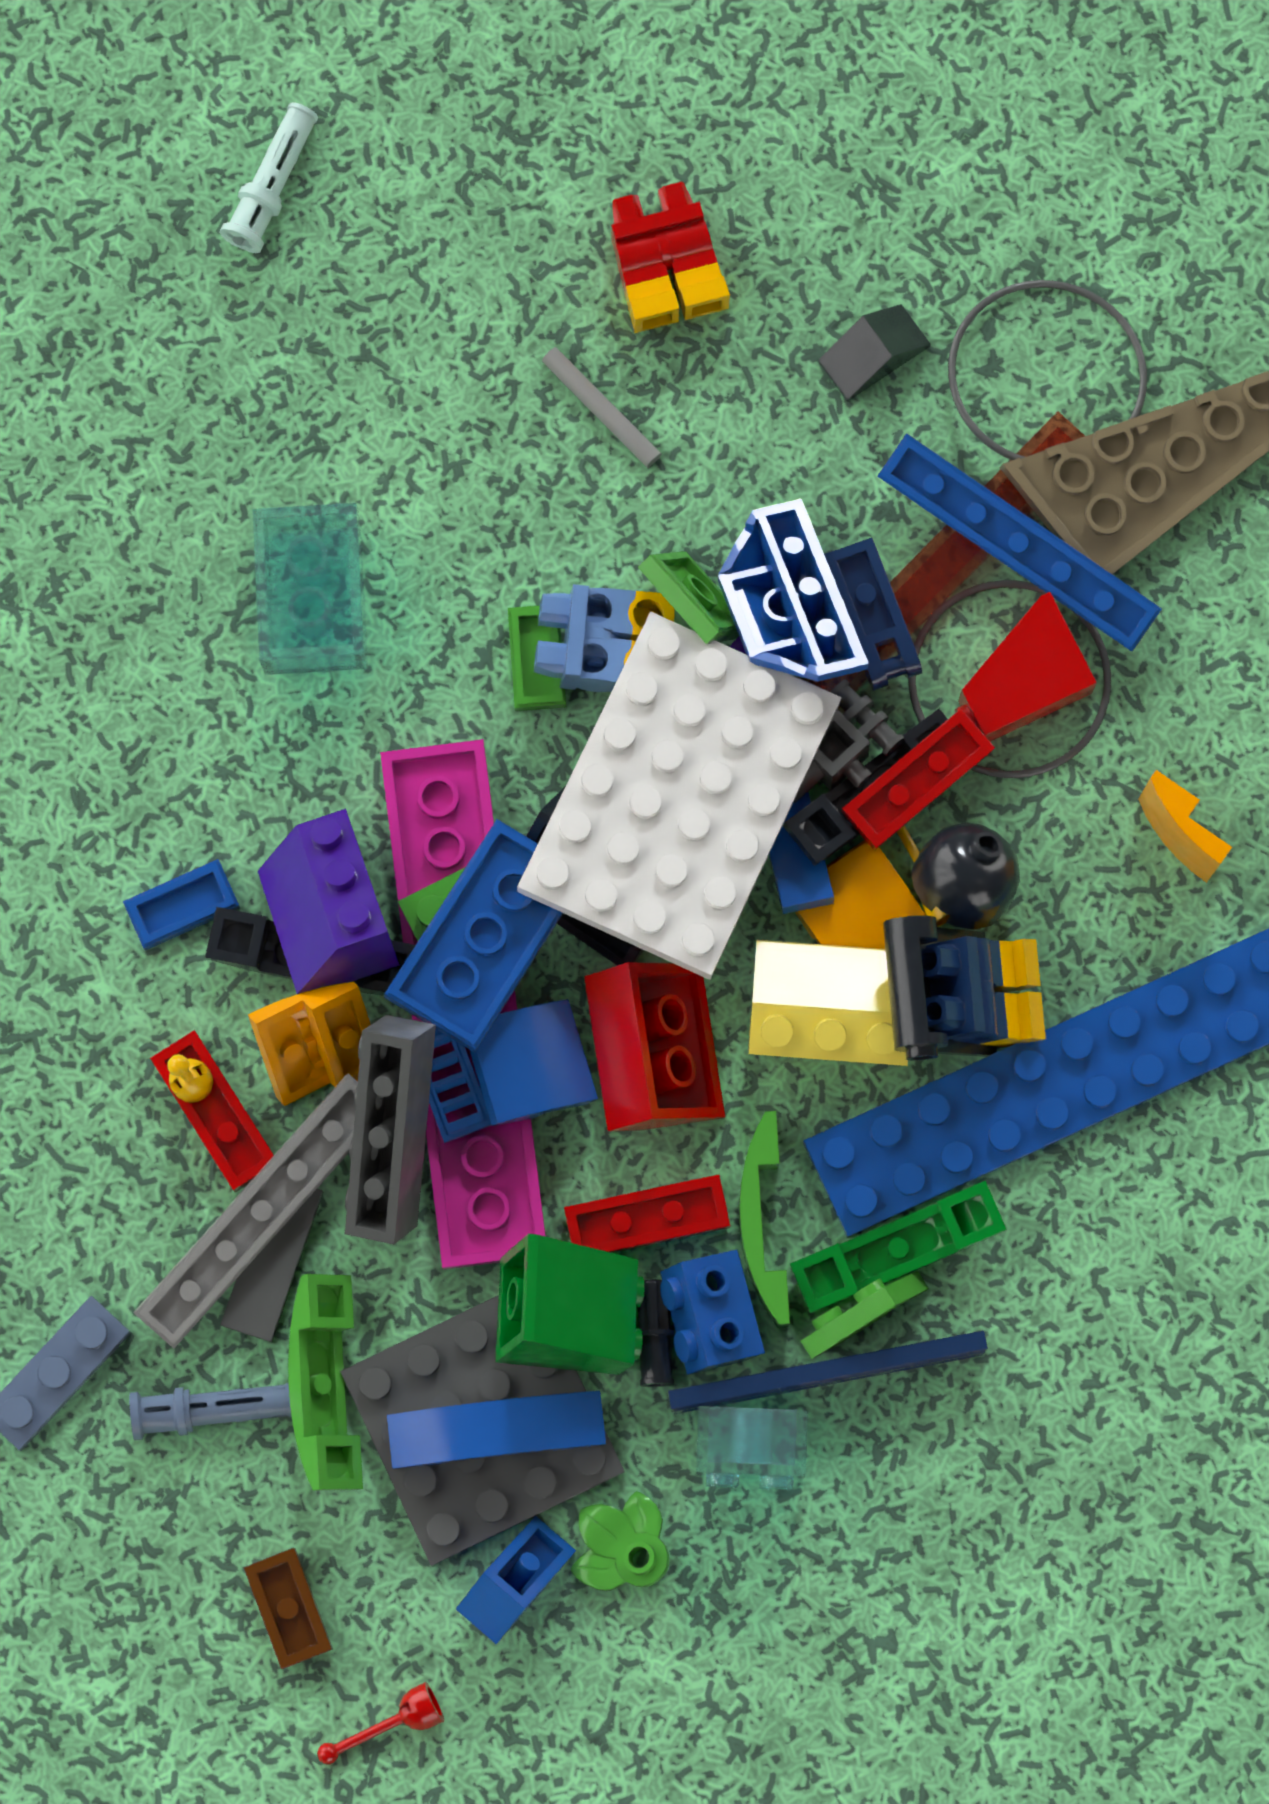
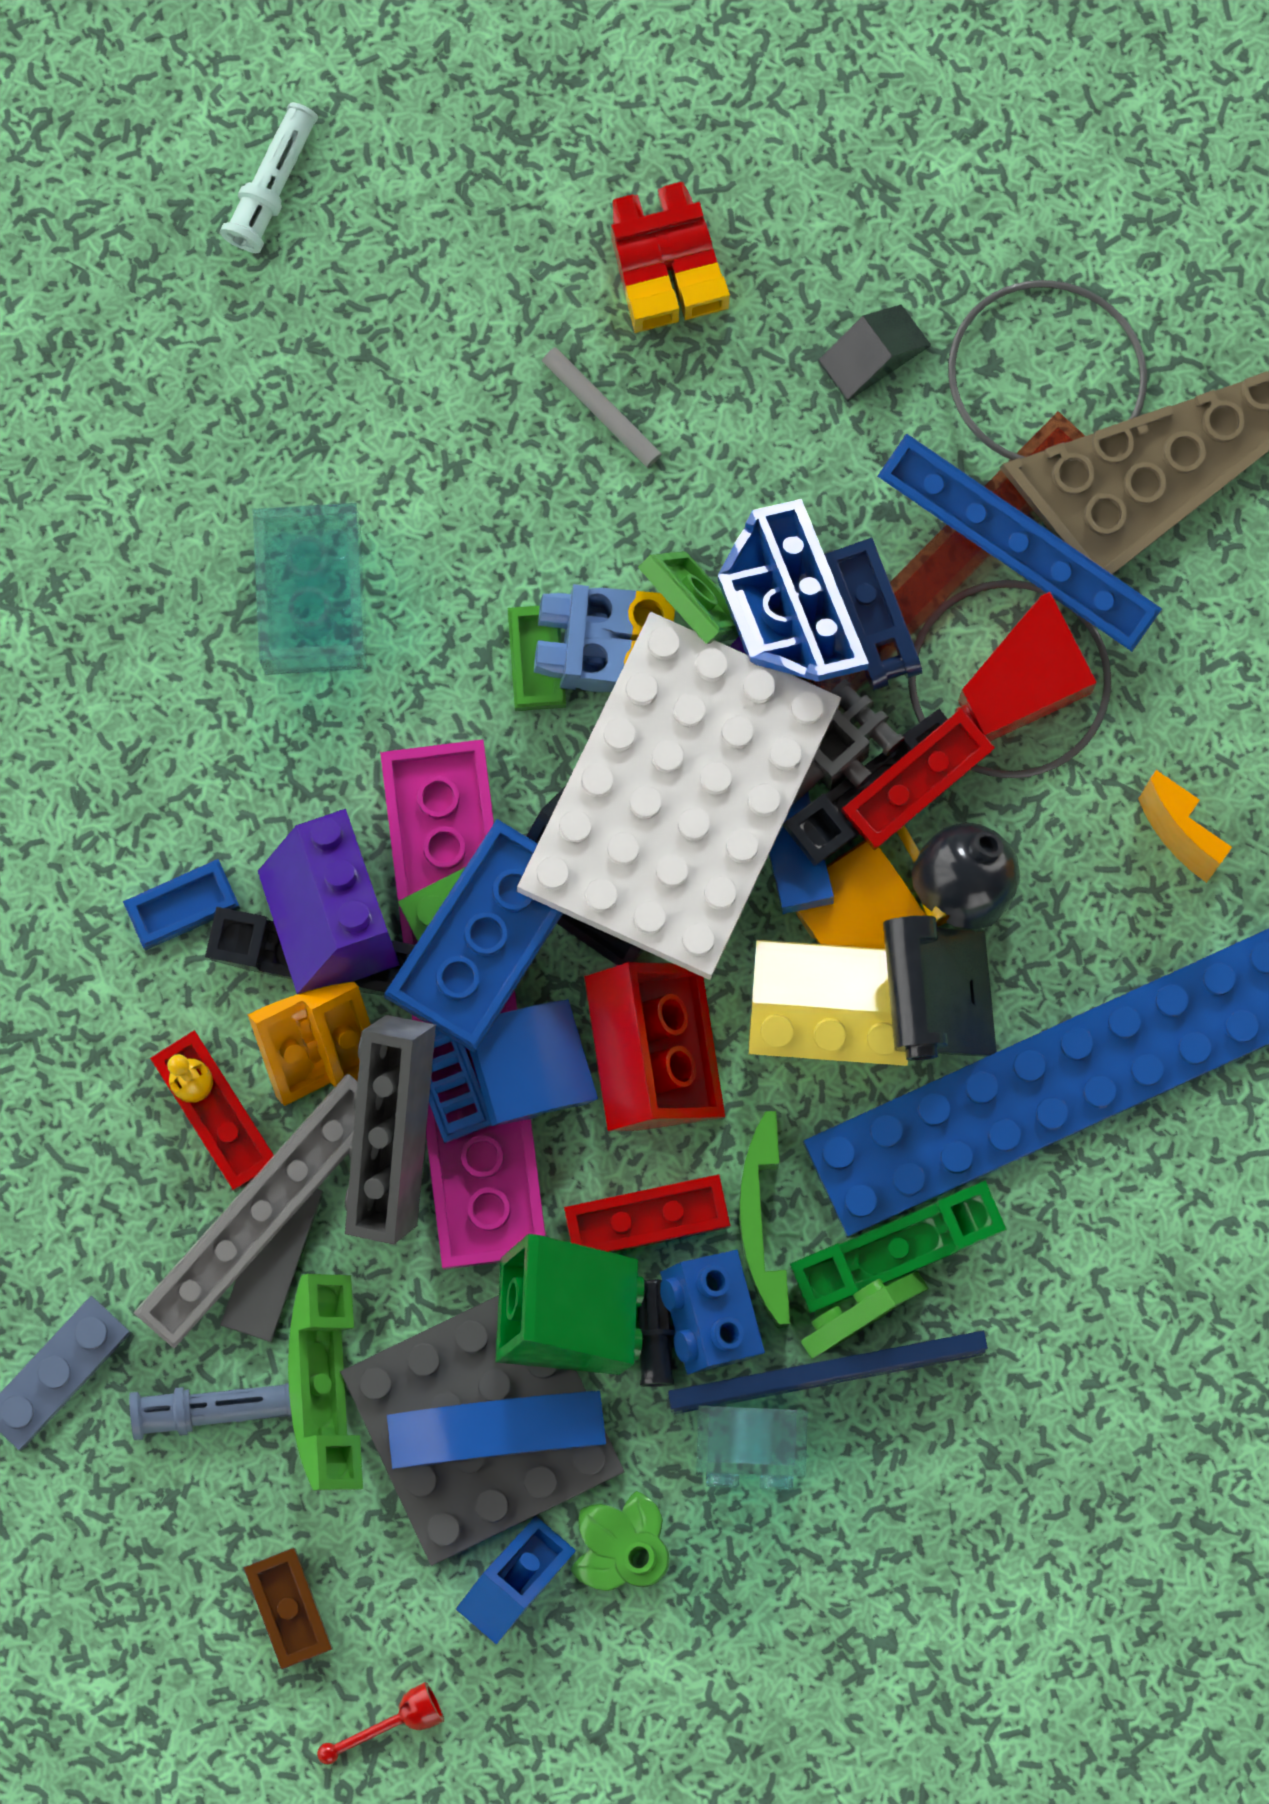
dark blue hips [921,936,1046,1047] -> none

